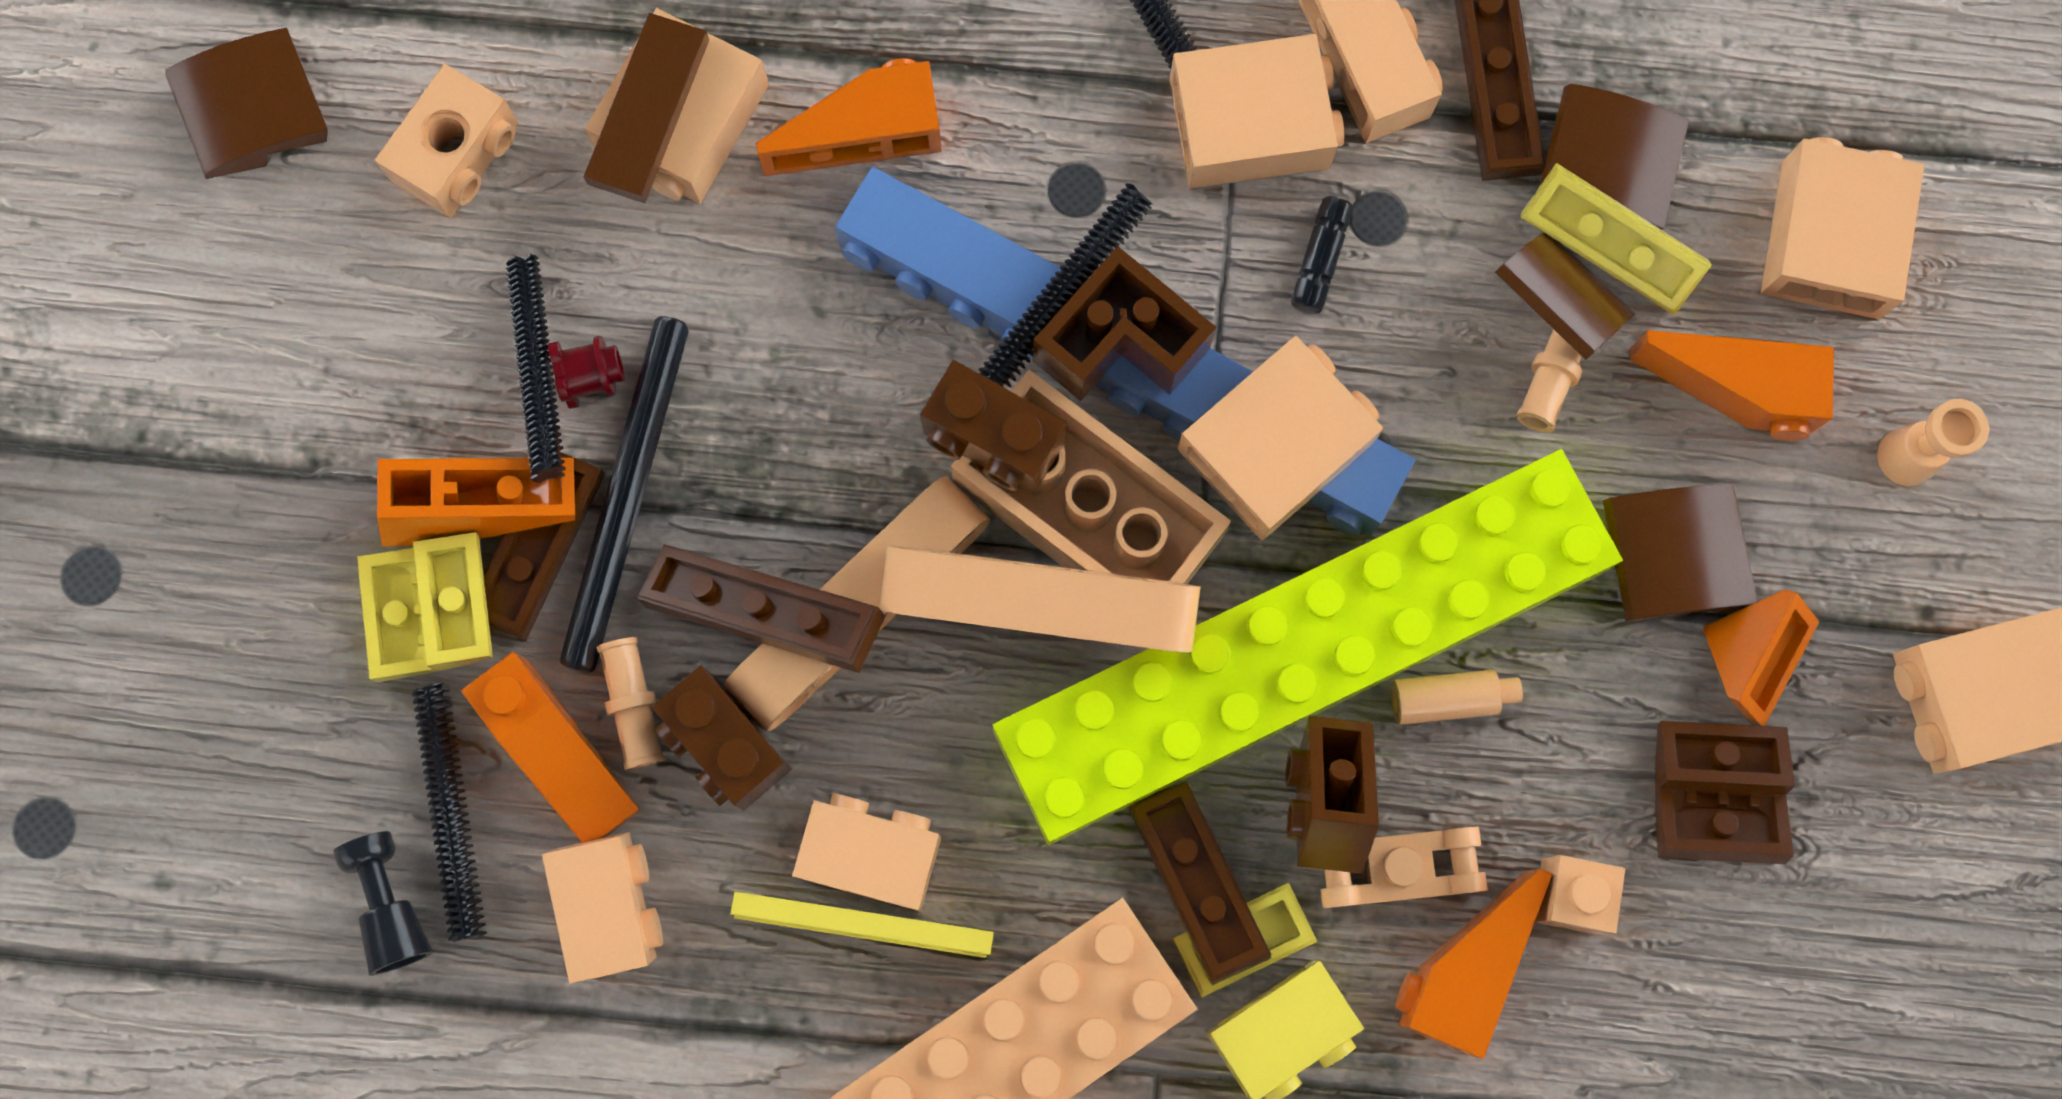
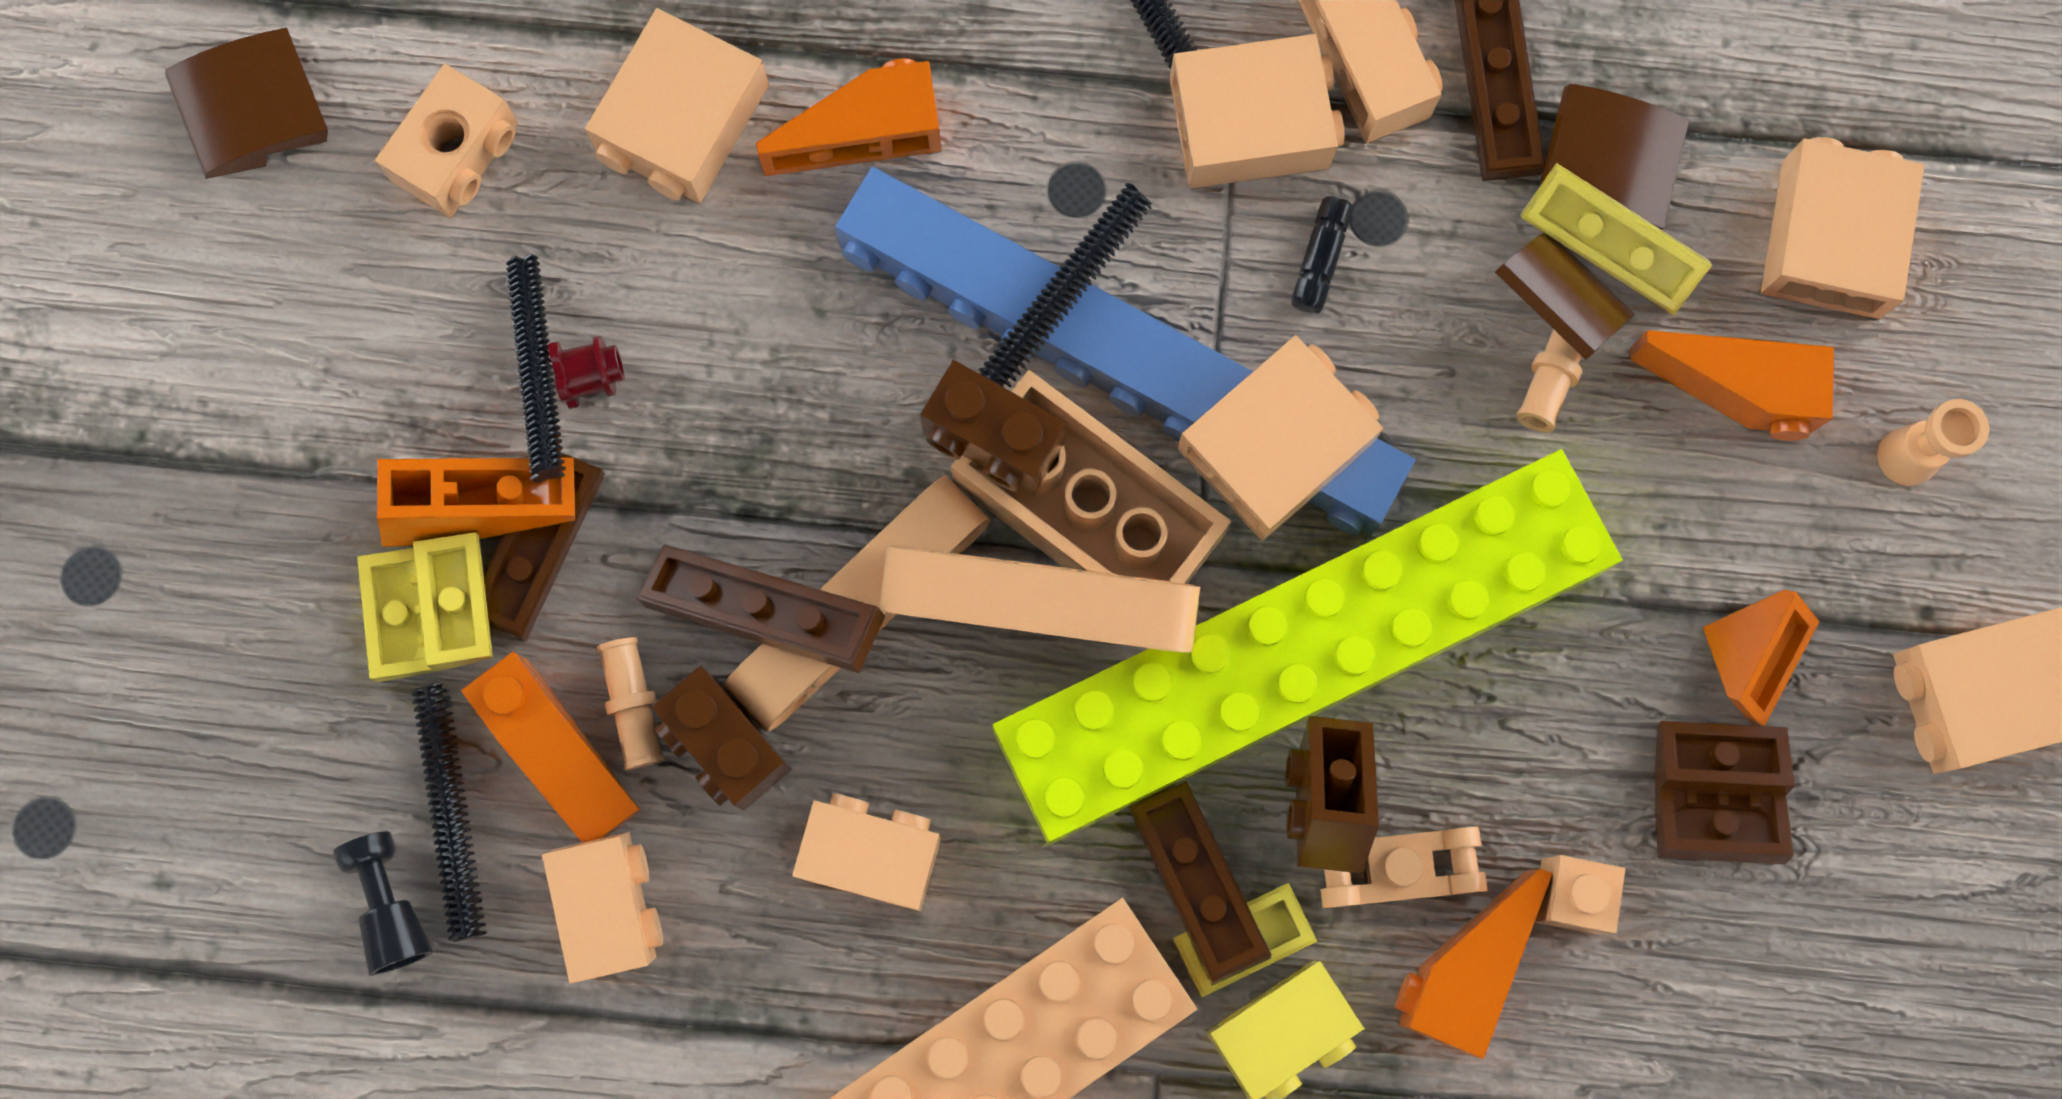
black axle [560,316,689,673] -> none
reddish brown tile [583,12,709,203] -> none
light yellow tile [730,891,994,958] -> none
reddish brown brick [1033,246,1217,401] -> none
light nougat cylinder [1391,669,1523,725] -> none
reddish brown slope [1603,483,1758,622] -> none

